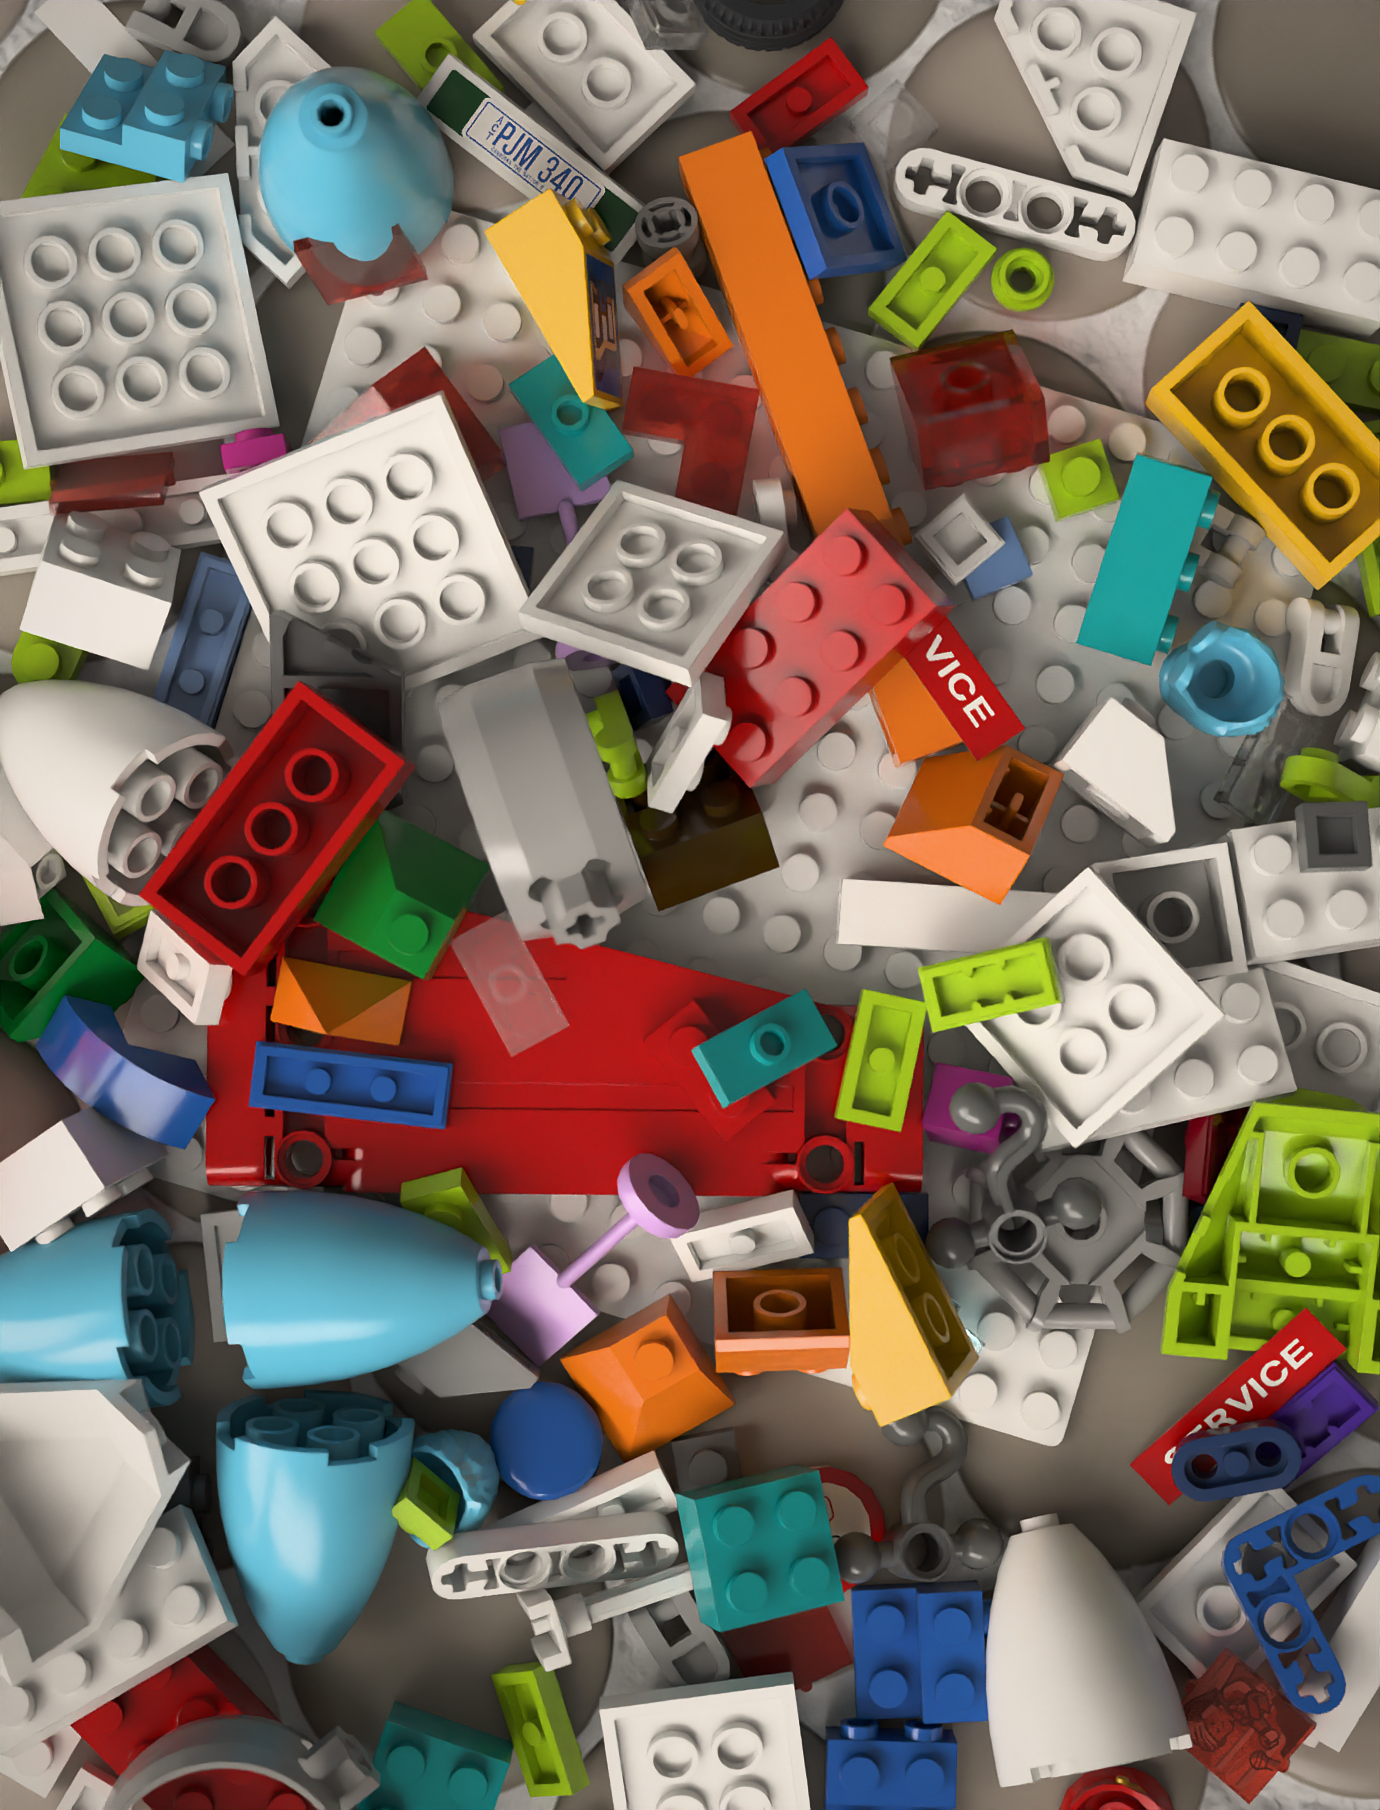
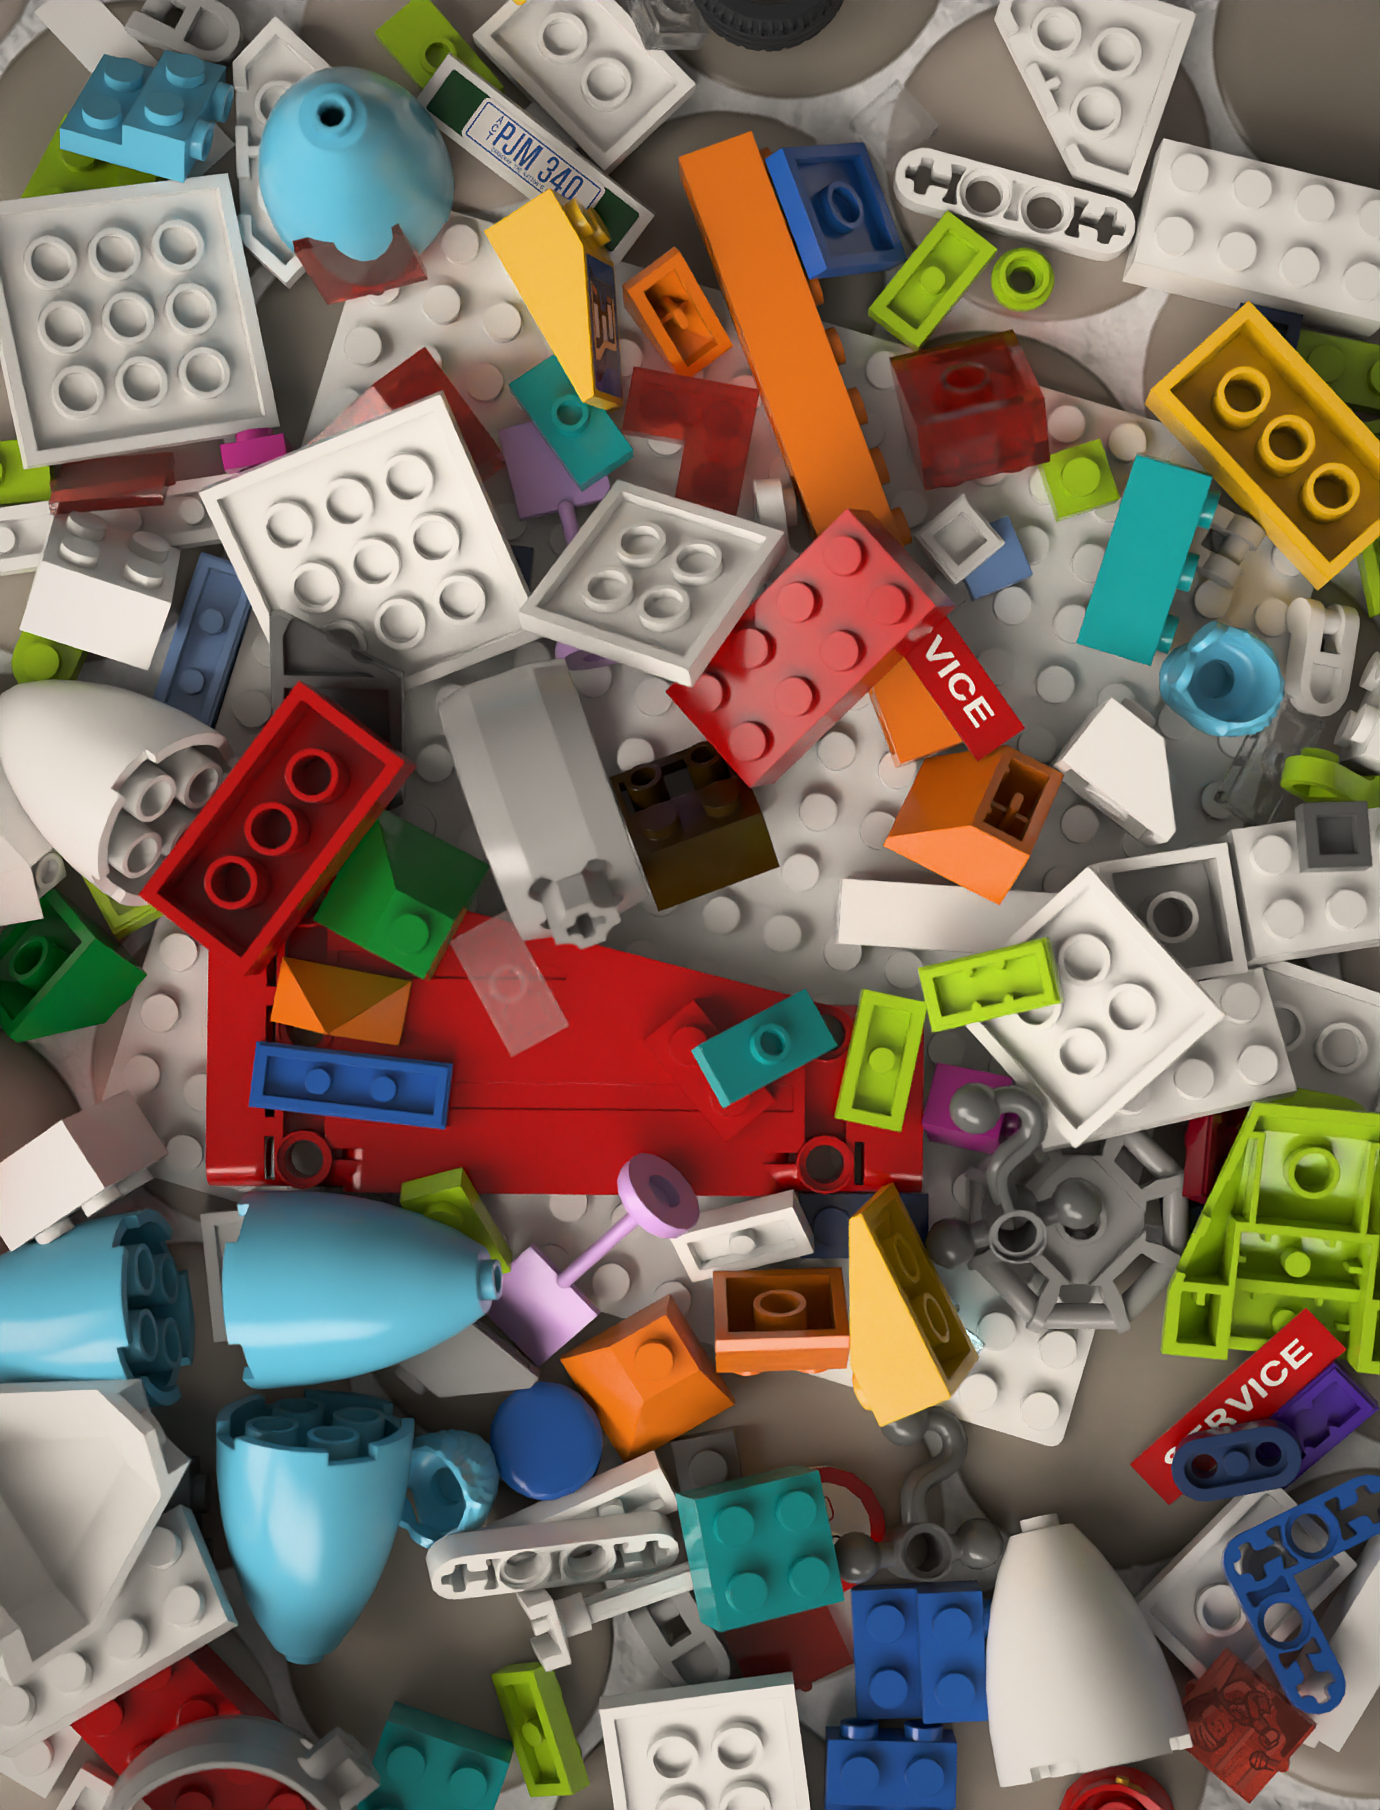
blue brick [36,995,215,1150] -> none
white plate [137,910,233,1025] -> none
lime plate [392,1457,460,1551] -> none
lime plate [585,689,647,799] -> none
dark blue plate [611,664,674,732] -> none
light grey wheel [635,196,707,279] -> none
white plate [646,671,732,813] -> none
red plate [729,37,869,154] -> none

